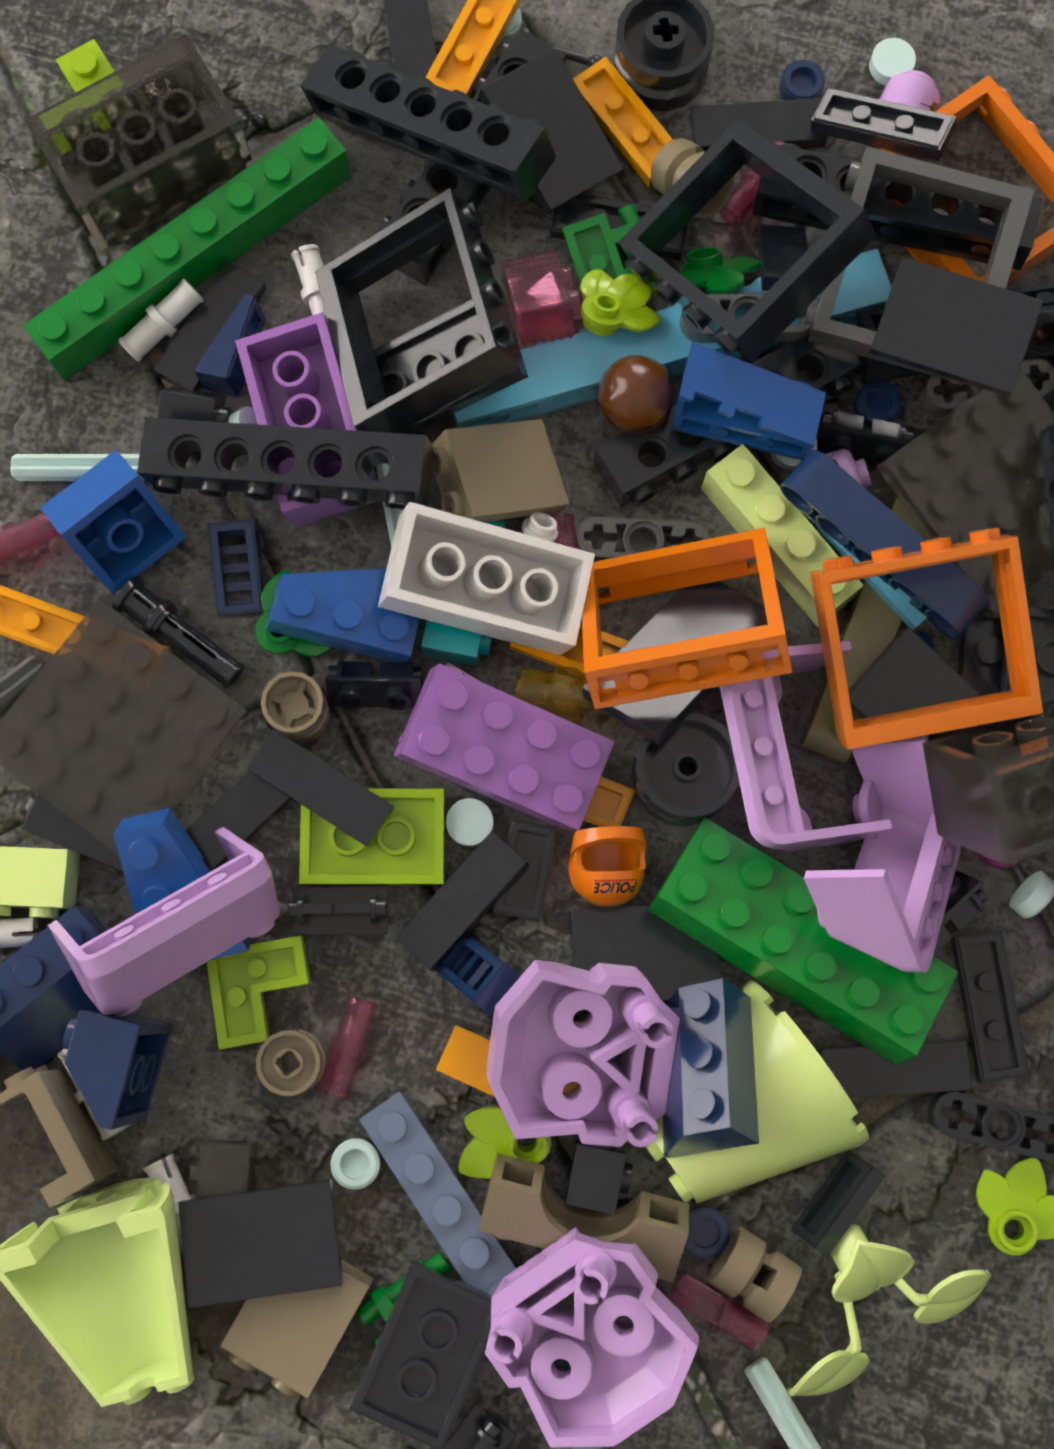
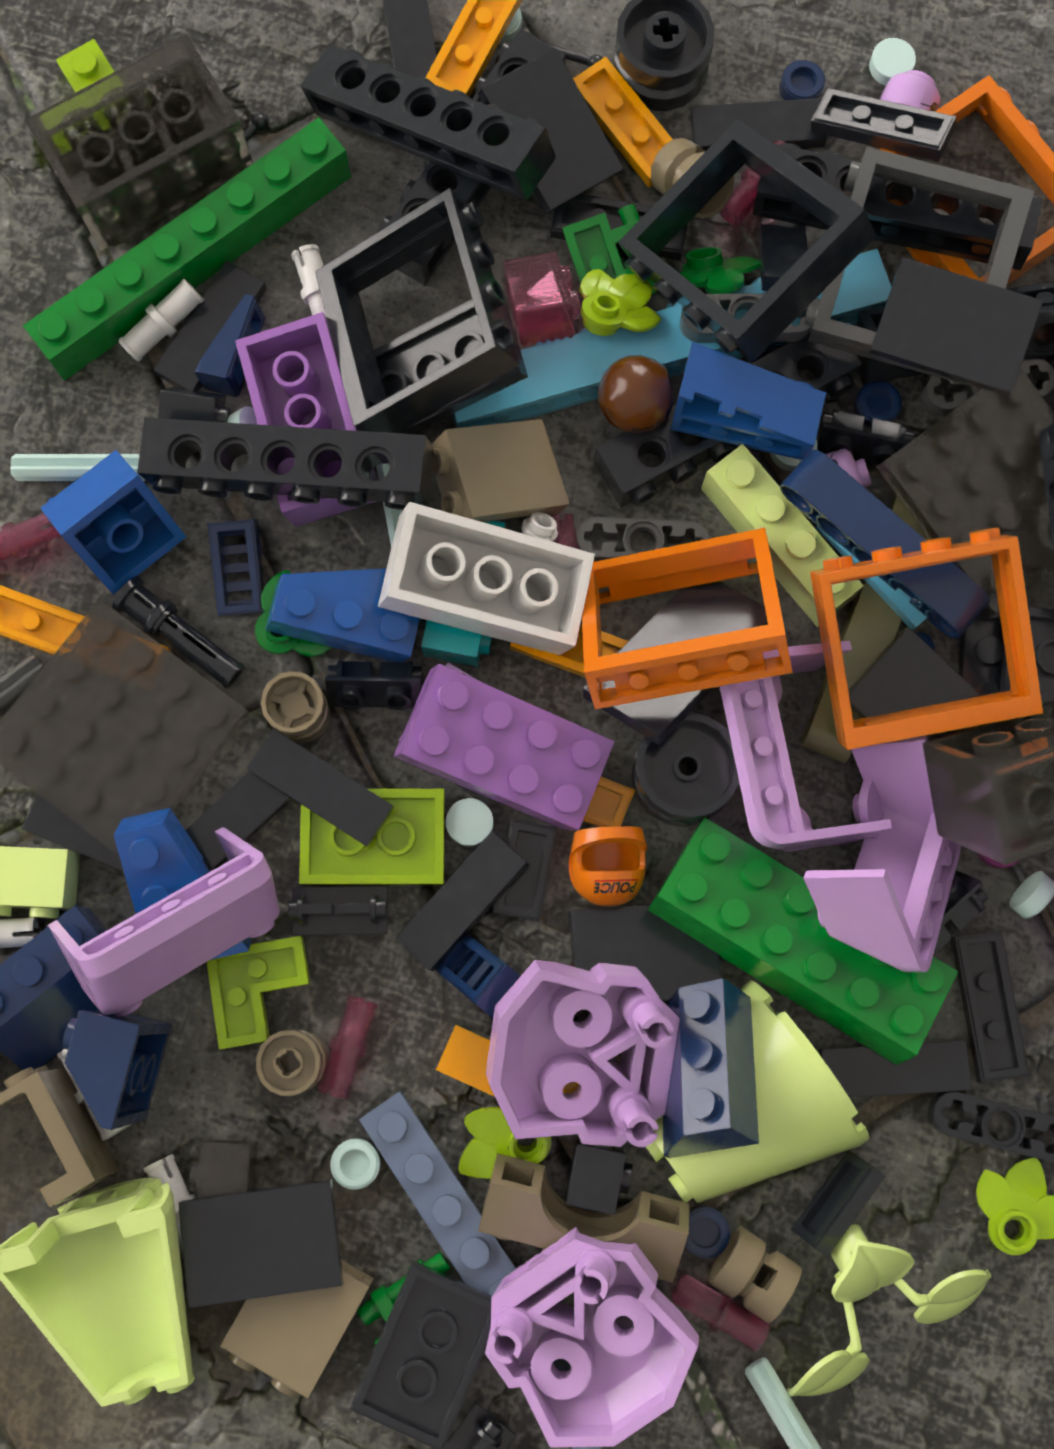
clear yellow plate [515,667,589,722] -> none

